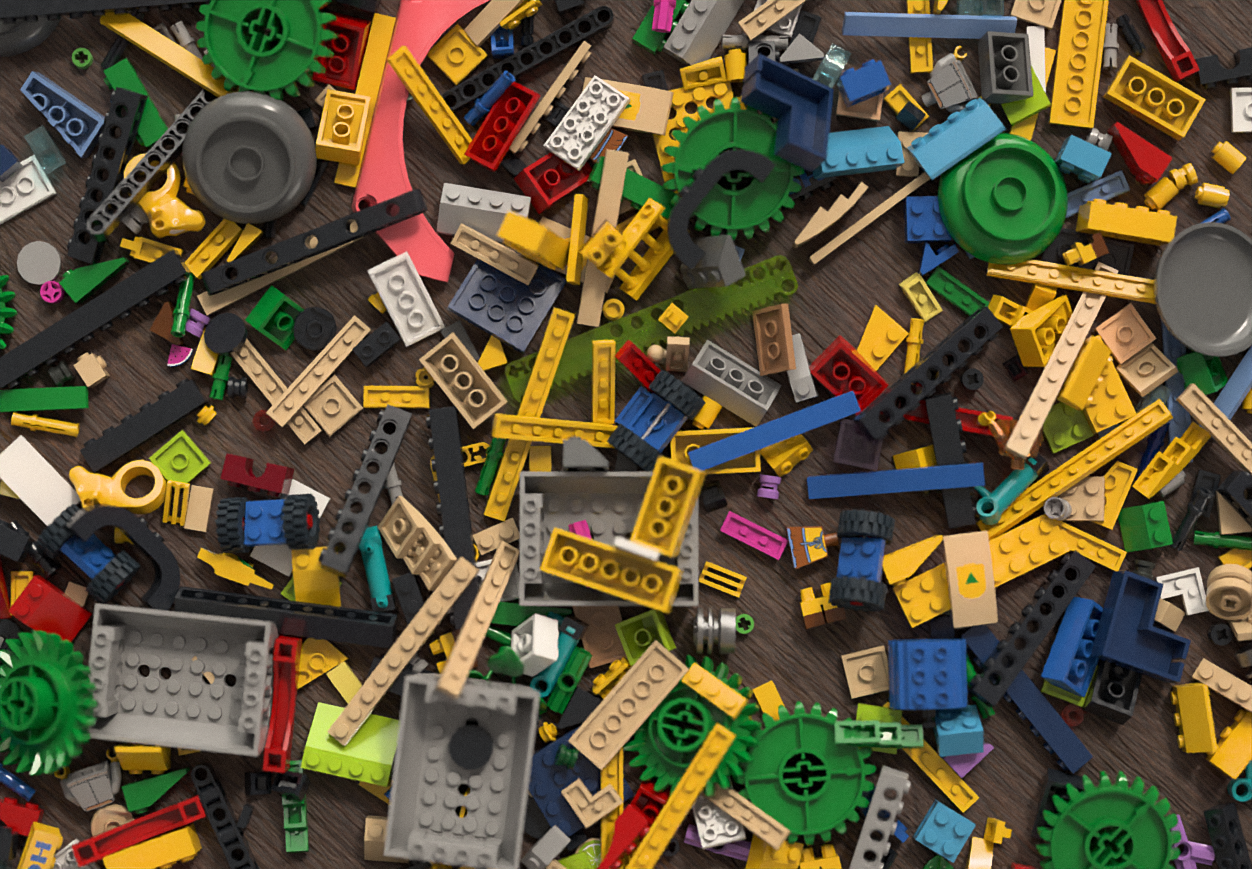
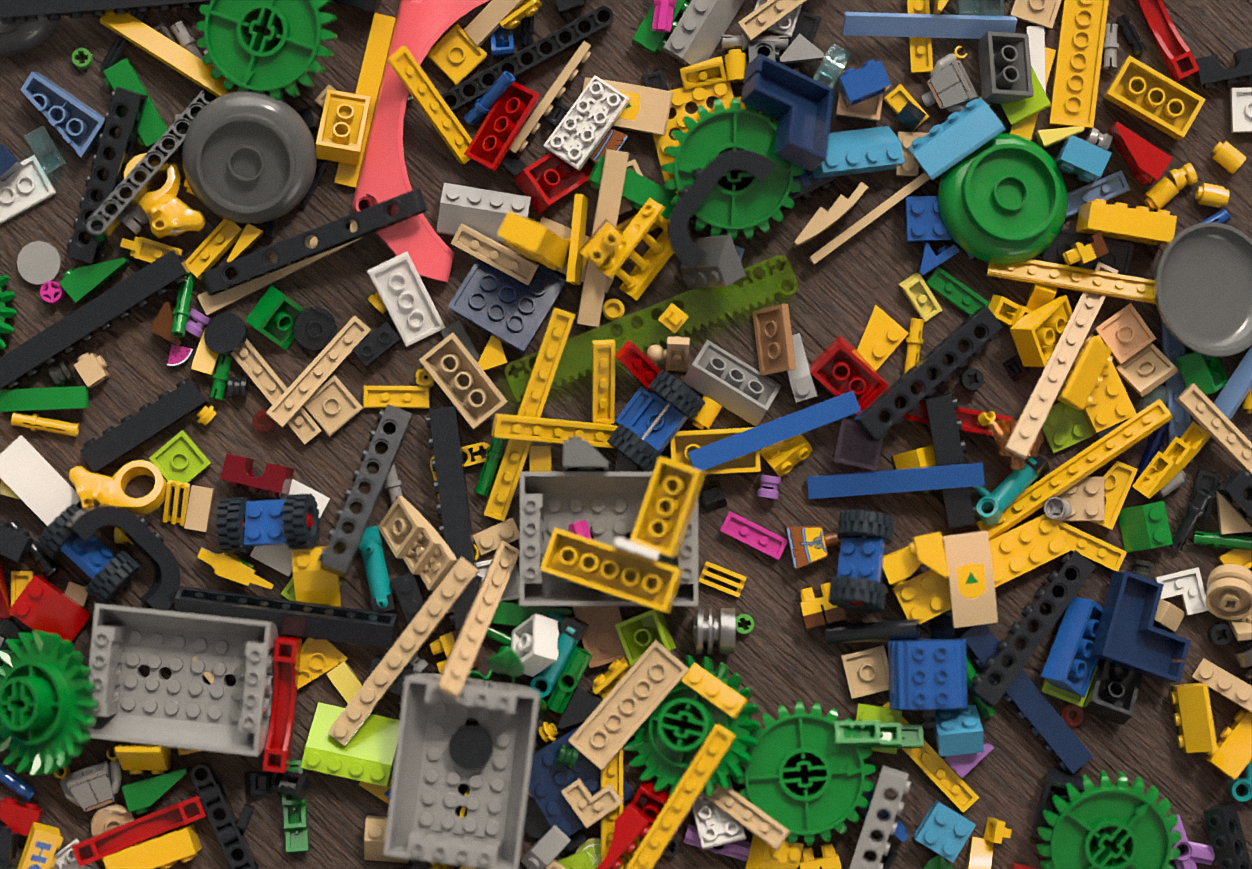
red slope [312,11,371,90] -> none
yellow tile [752,680,785,721] -> none
none -> black piece [825,619,920,644]
none -> yellow slope [909,532,950,577]
none -> light yellow slope [1035,126,1085,149]

